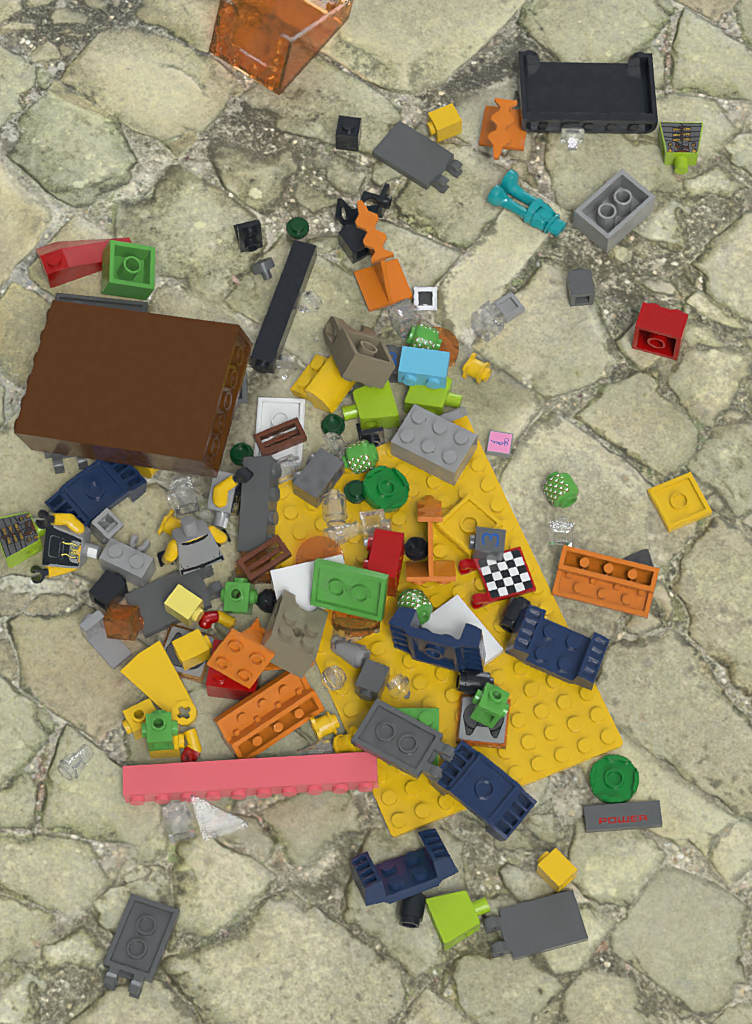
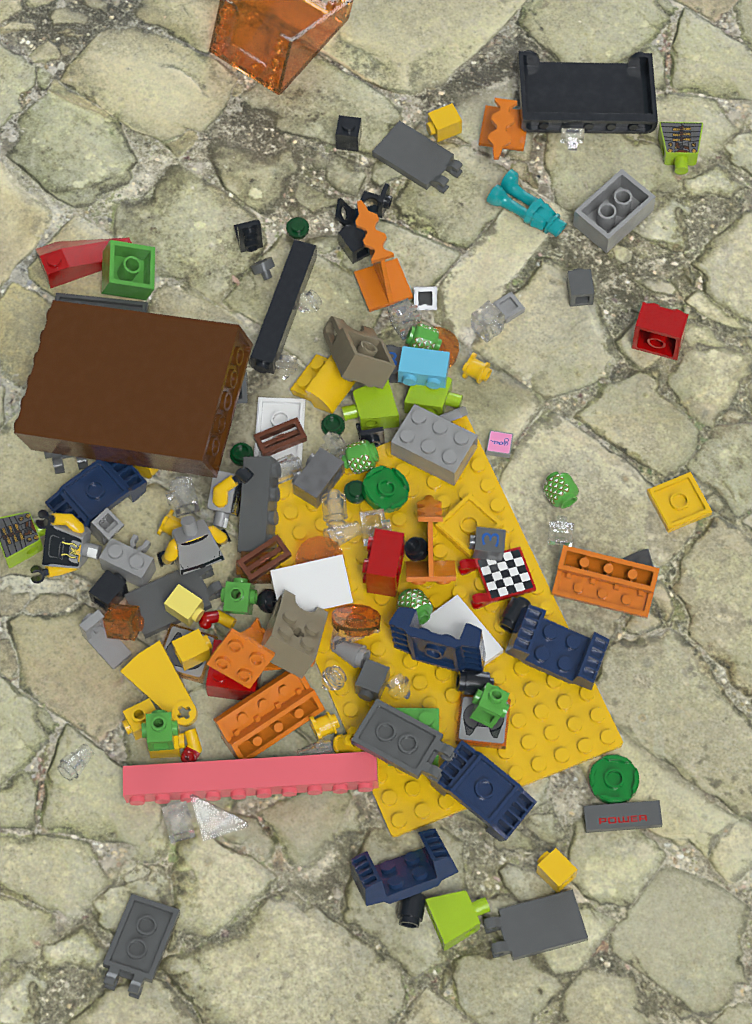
bright green plate [310,558,389,622] -> none

